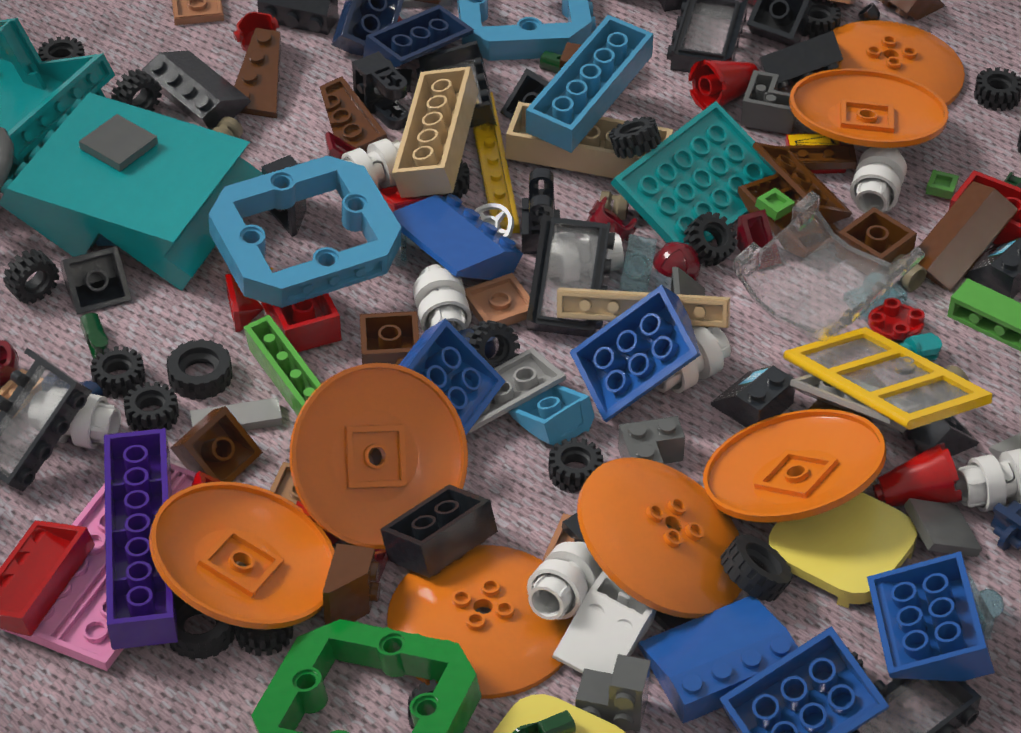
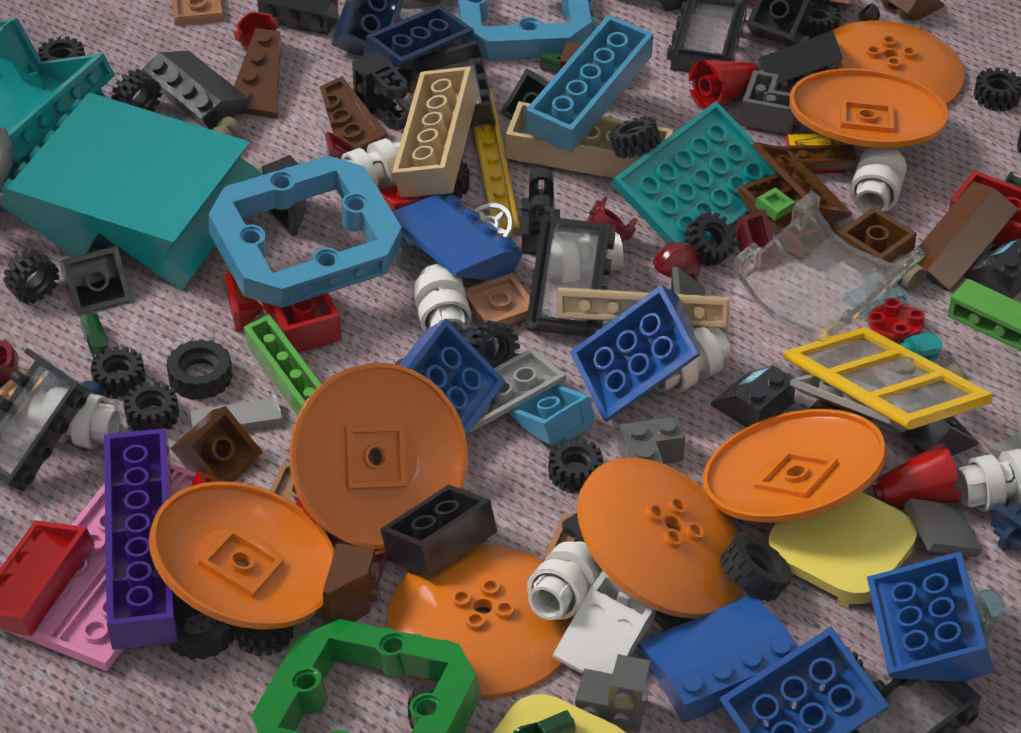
dark grey tile [79,114,158,171] -> none
reddish brown brick [359,311,419,365] -> none
dark tan wheel [600,191,629,221] -> none
clear light blue tile [619,234,657,292] -> none
bright green plate [925,170,959,200] -> none

